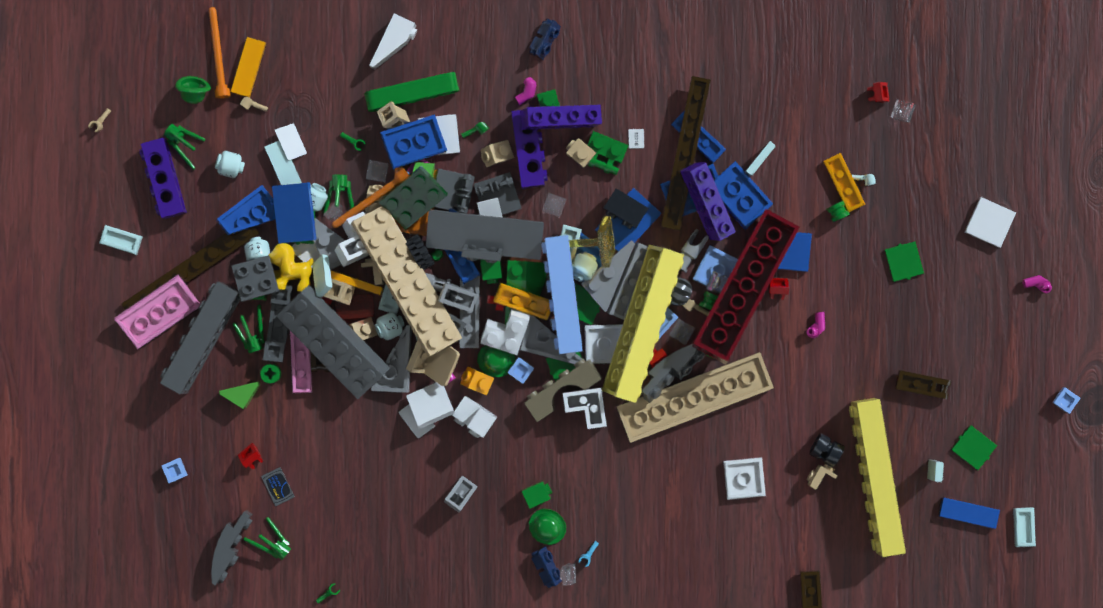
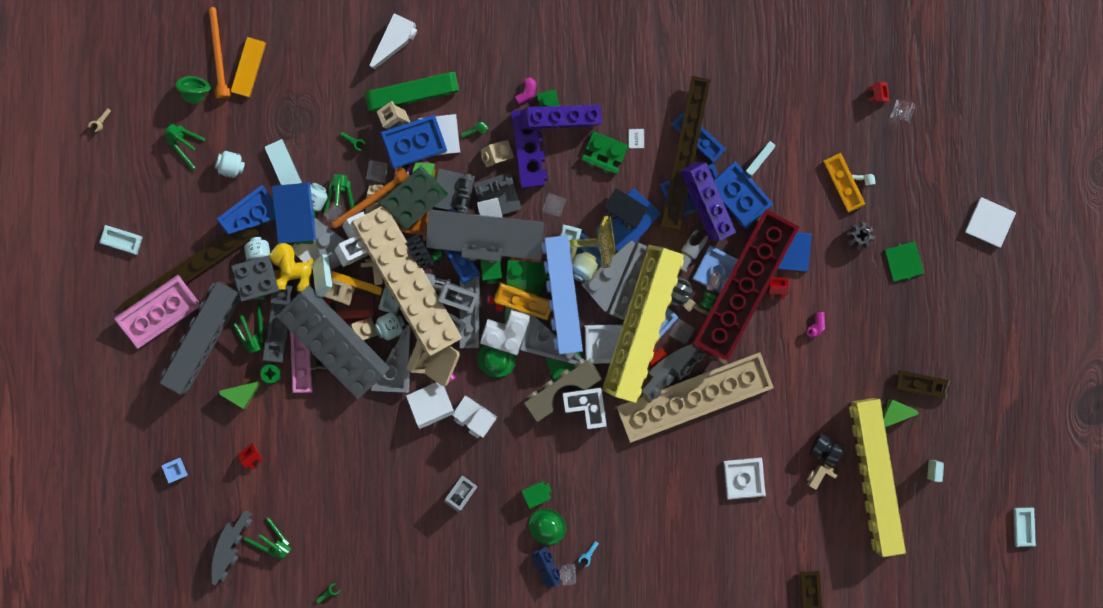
dark purple brick [140,138,187,219] -> none
tan hand [240,97,268,112] -> none
sticker [261,467,295,506] -> none
white sticker [275,123,307,160] -> none
white sticker [398,404,435,439] -> none
light orange bracket [460,367,494,395] -> none
light blue plate [508,357,534,383] -> none
dark blue hinge [529,18,561,60] -> none
tan bracket [566,138,596,168] -> none
green piece [574,283,600,325] -> none
green wheel [826,201,850,222] -> none
blue tile [939,497,1000,529] -> none
green piece [951,425,997,470] -> none
dark pink arm [1023,275,1052,293] -> none
light blue plate [1052,387,1080,414] -> none
none -> dark grey piece [846,222,875,250]
none -> bright green slope [883,399,918,427]

